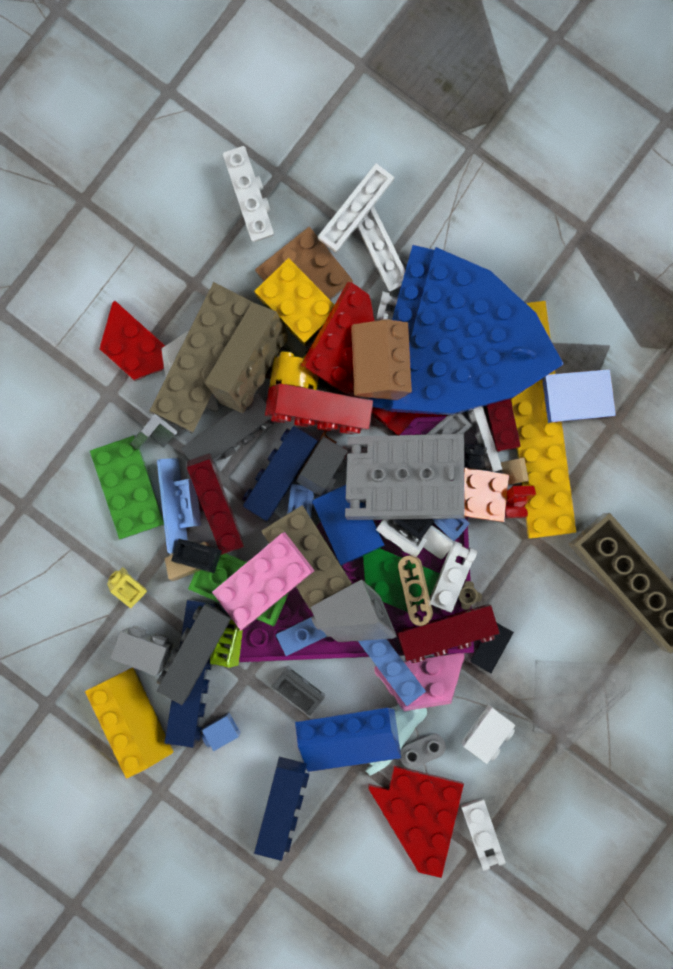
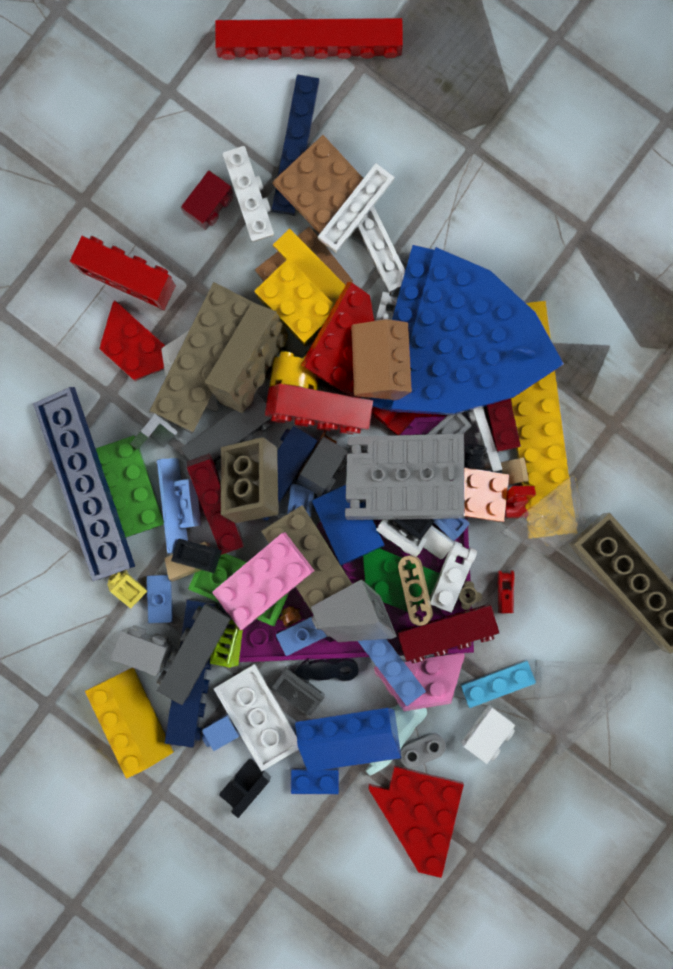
dark blue brick [254,756,310,861] -> none
white plate [461,798,506,871] -> none
black tile [470,623,514,673] -> none
tile [542,369,616,423] -> none
none -> plate [33,387,135,581]
none -> red brick [69,236,176,311]
none -> medium blue plate [146,575,173,623]
none -> dark red brick [180,170,233,230]
none -> white plate [213,664,299,772]
none -> red brick [215,18,403,60]
none -> black panel [219,759,271,818]
none -> dark tan brick [221,437,278,523]
none -> dark blue plate [272,74,320,216]
none -> medium nougat plate [272,135,364,234]
none -> yellow tile [273,228,345,305]
none -> dark orange plate [279,606,302,627]
none -> blue plate [291,768,339,794]
none -> black brick [295,658,359,682]
none -> medium azure plate [460,660,536,708]
none -> red bar [498,570,515,613]
none -> clear wing [501,475,586,556]

